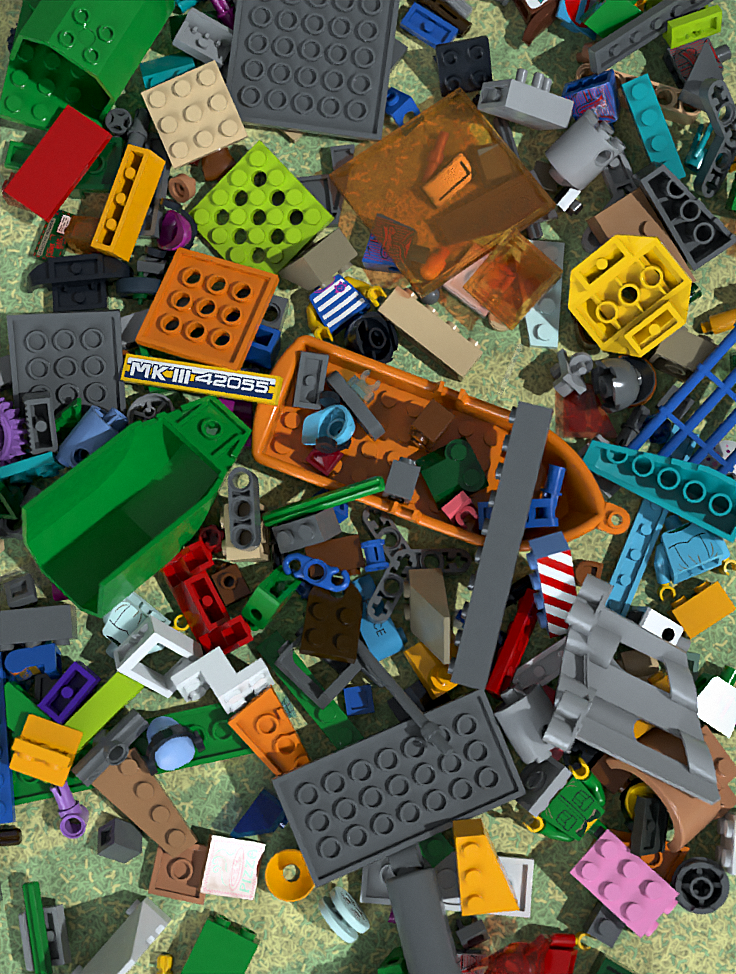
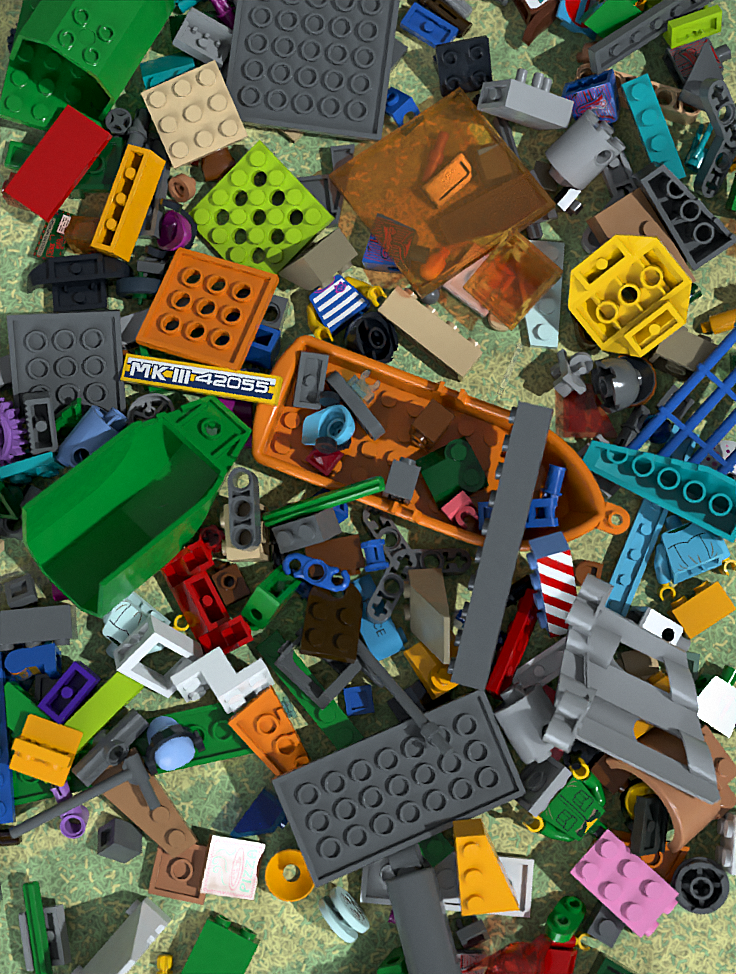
none -> dark grey bar [9,753,161,839]
none -> green plate [544,896,587,943]

